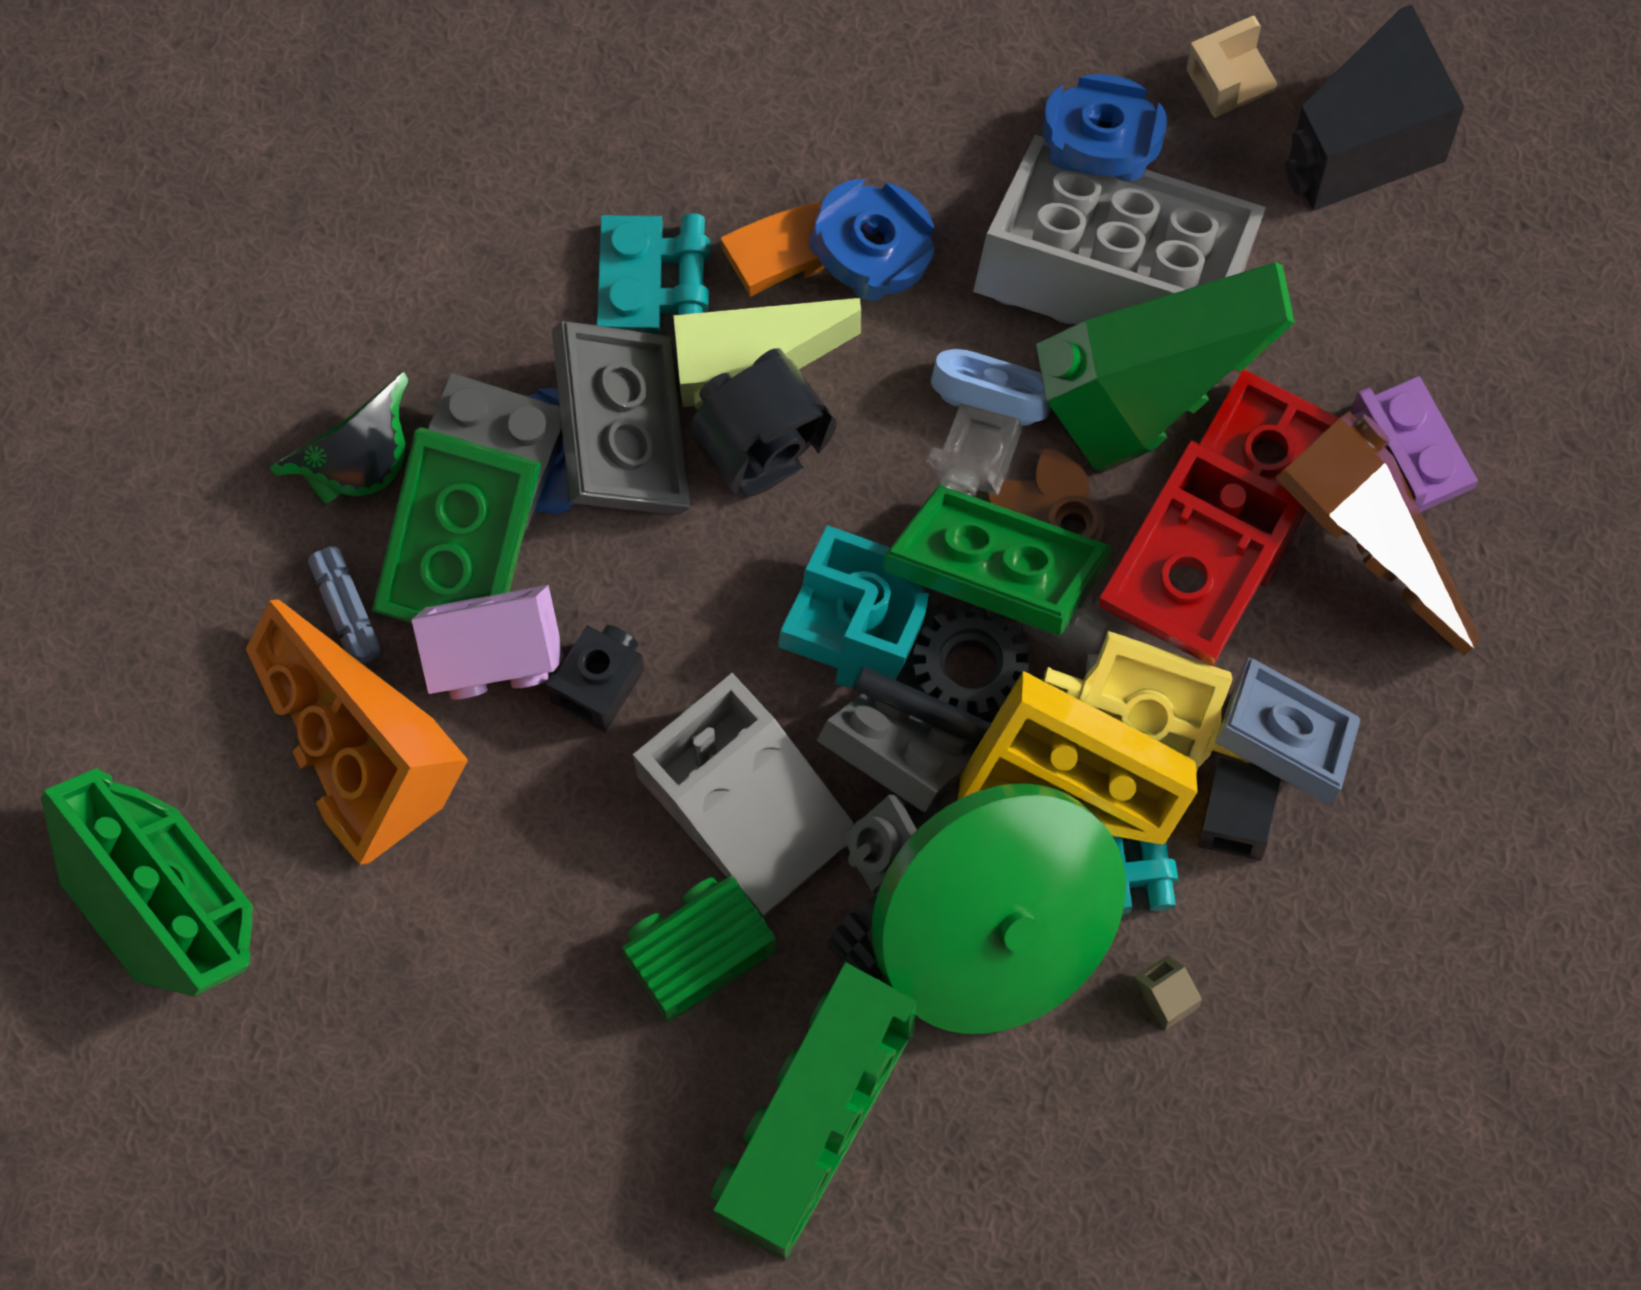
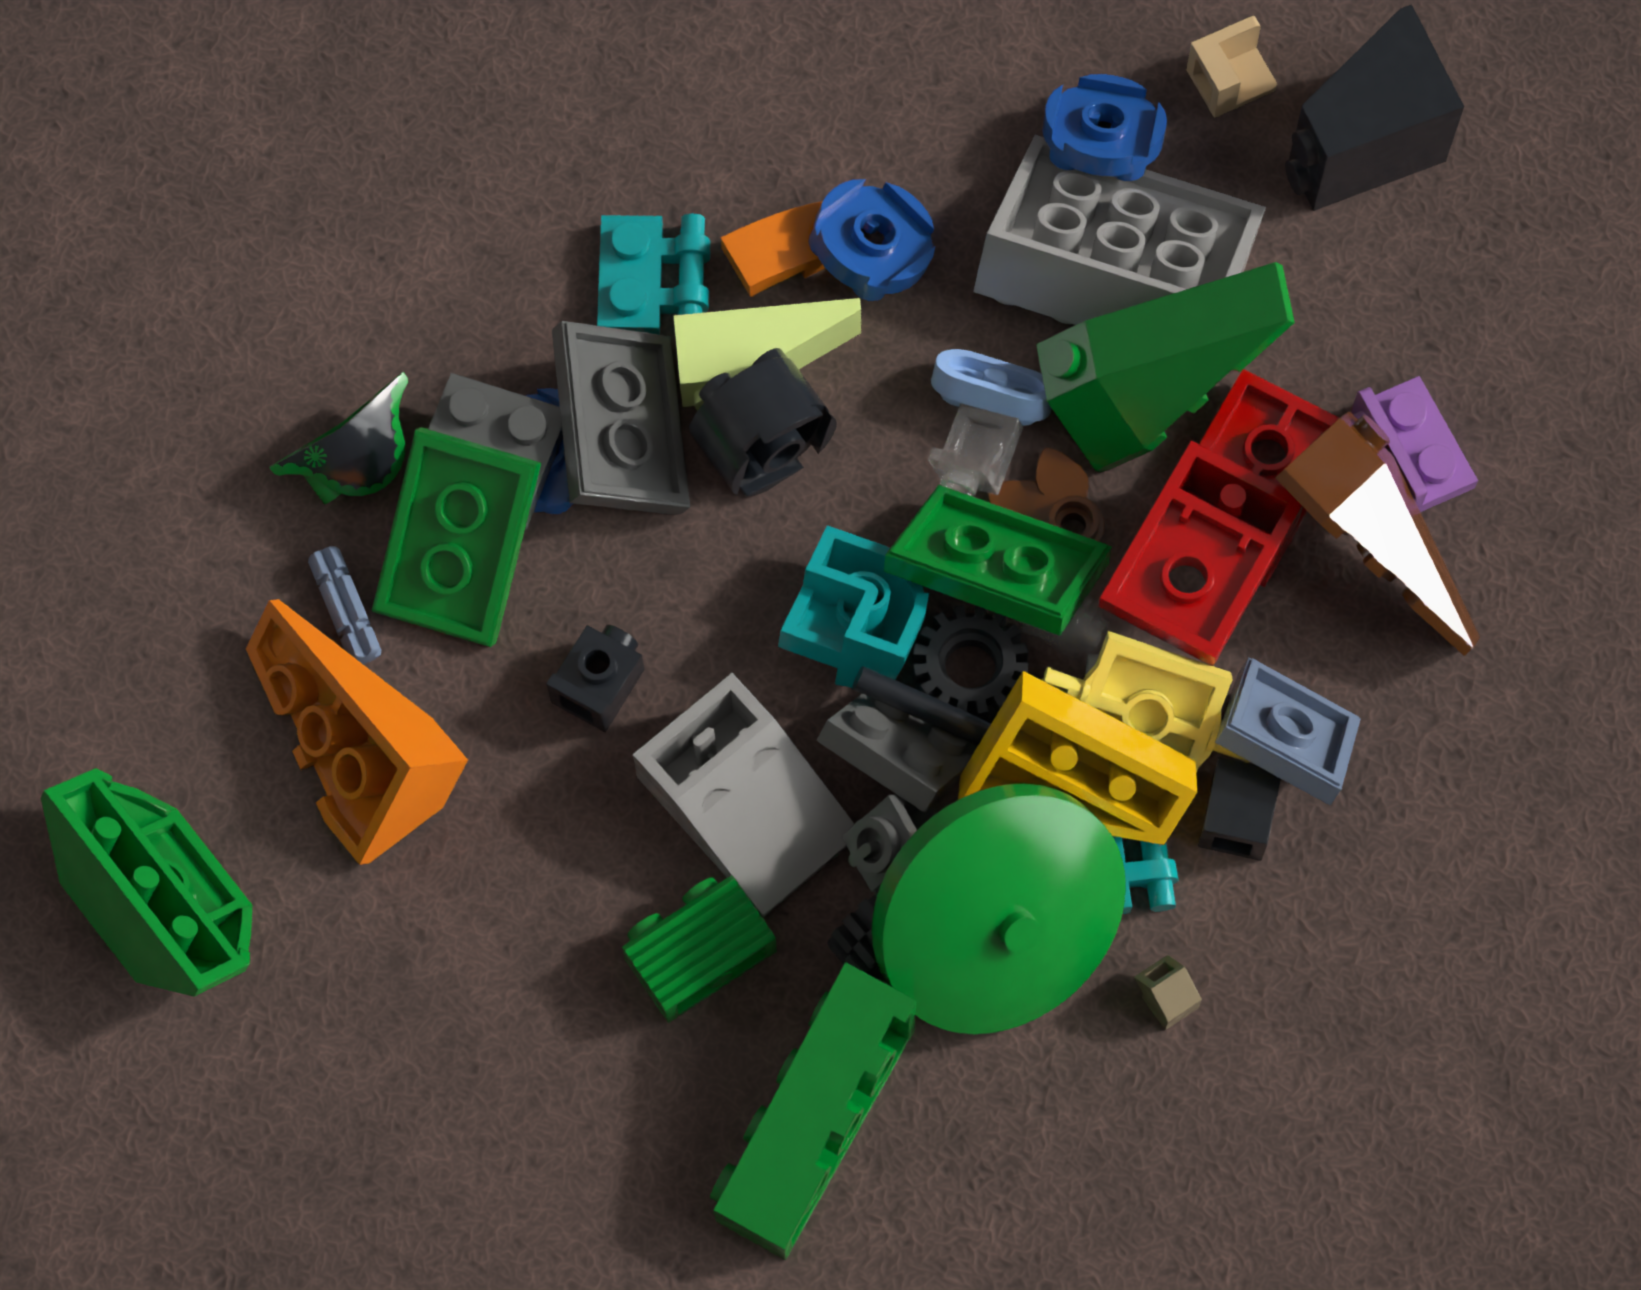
lavender brick [412,585,565,700] -> none

